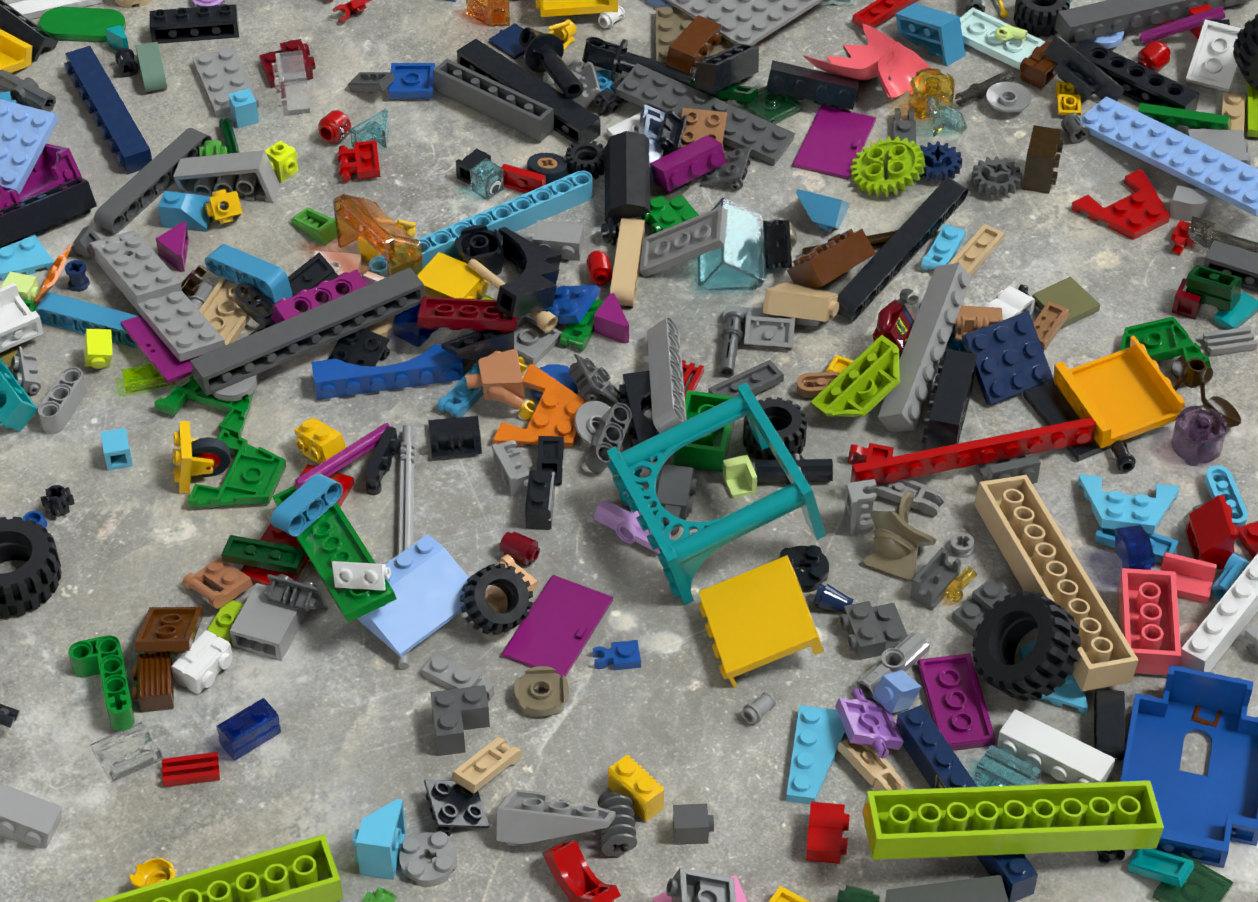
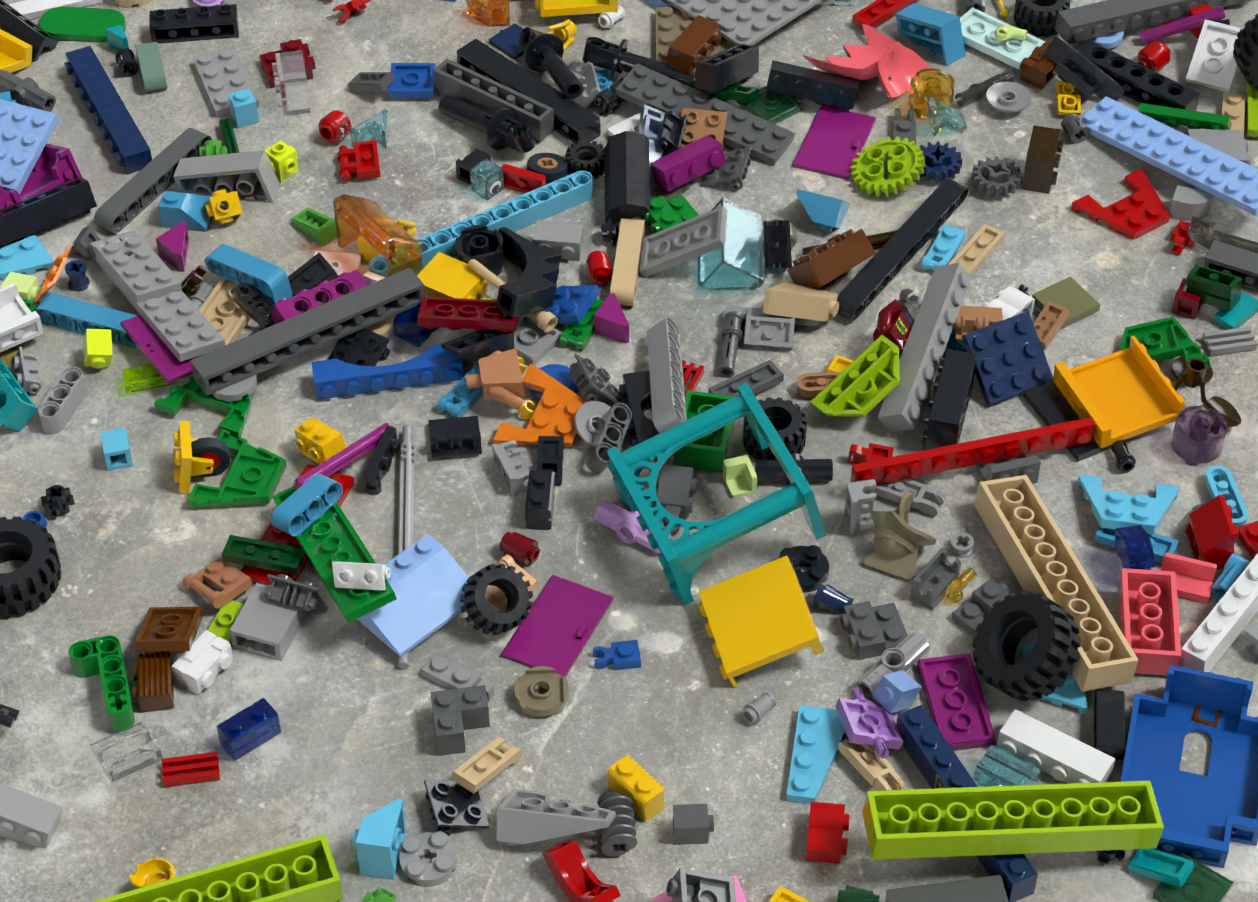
none -> black piece [438,95,535,153]

